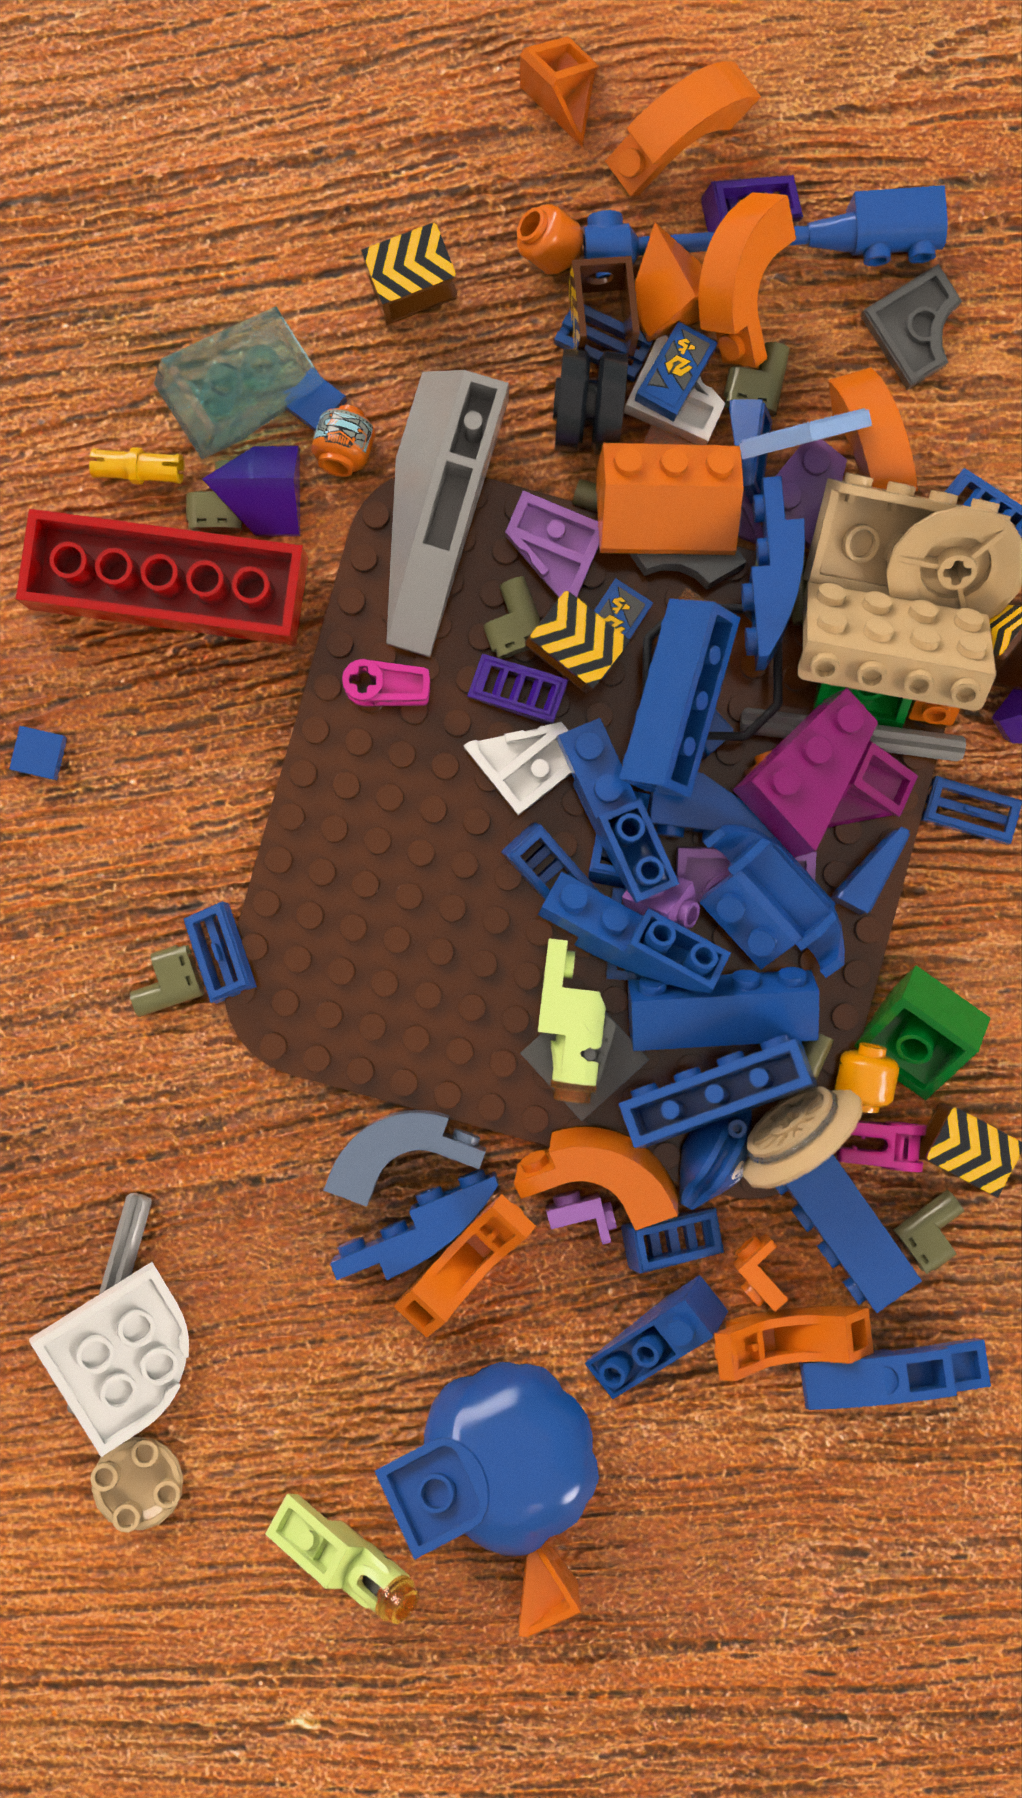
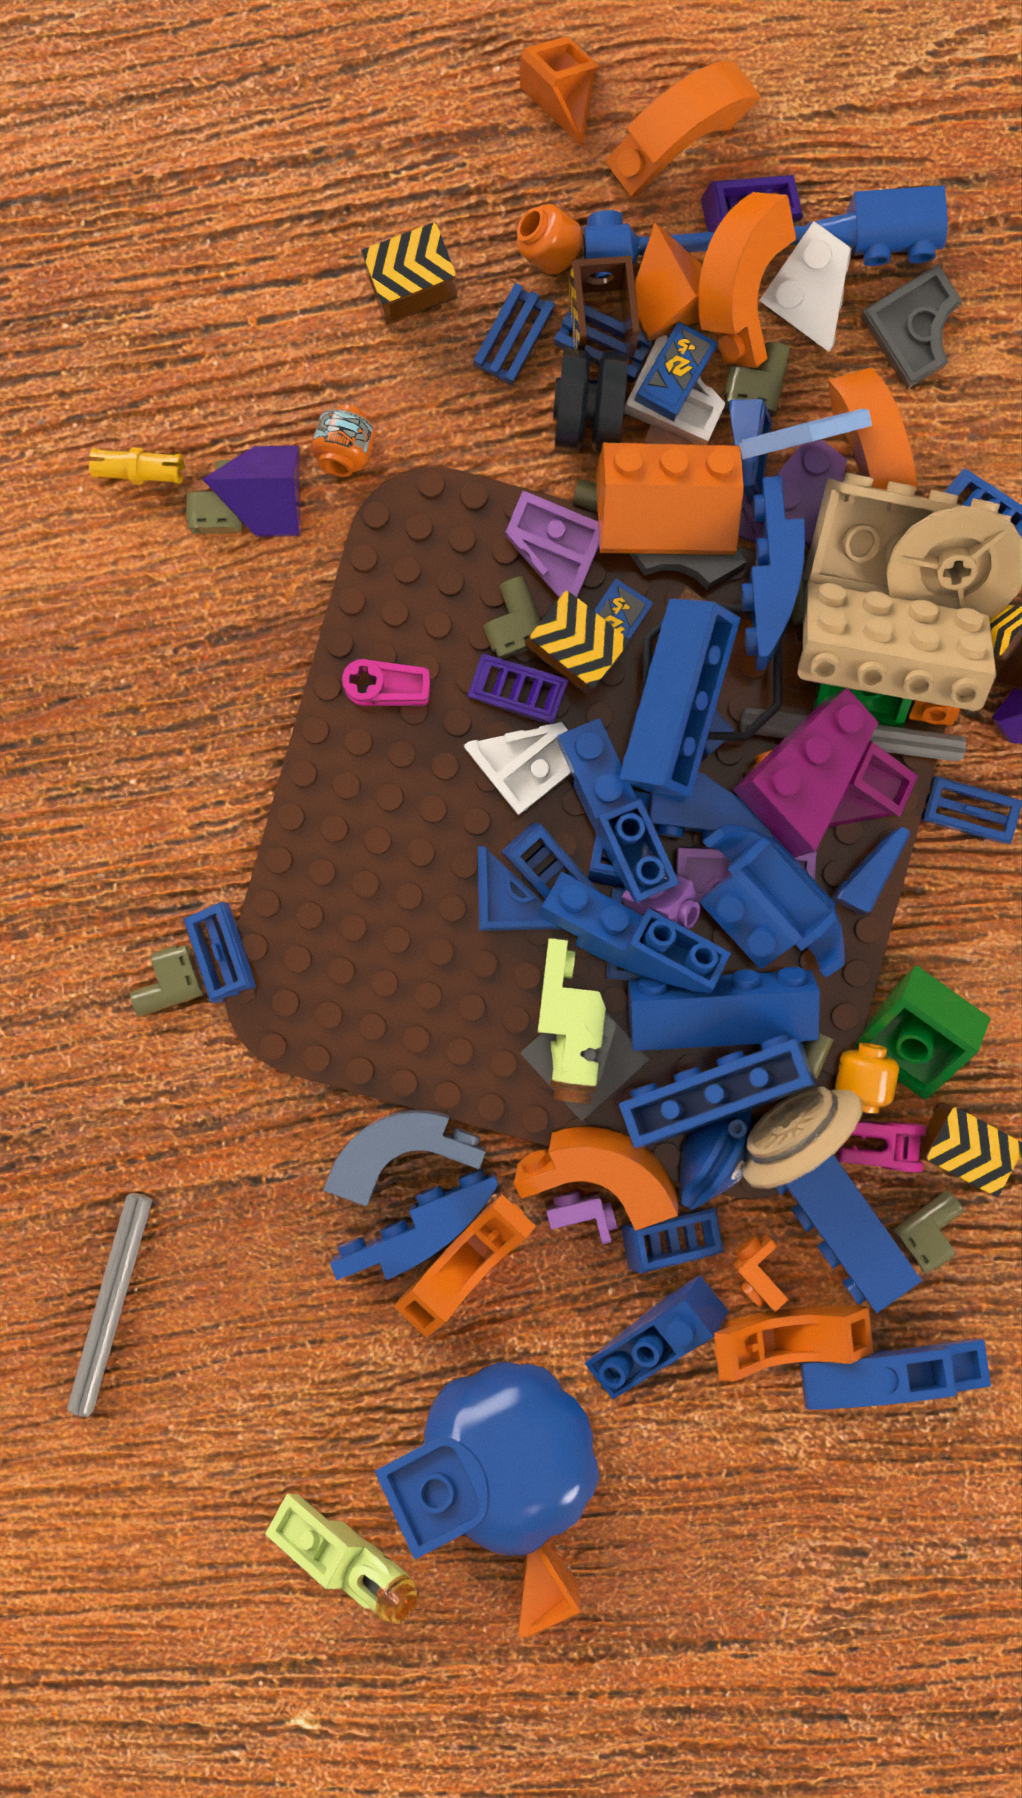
blue tile [9,726,67,781] -> none
red brick [16,508,309,646] -> none
white plate [29,1262,189,1457] -> none
tan dish [90,1437,183,1532] -> none
clear light blue slope [154,306,324,459] -> none
blue tile [283,369,347,432] -> none
light grey wedge [386,370,509,658] -> none
none -> blue tile [473,283,555,386]
none -> blue tile [478,846,563,931]
none -> white wing [759,221,852,352]

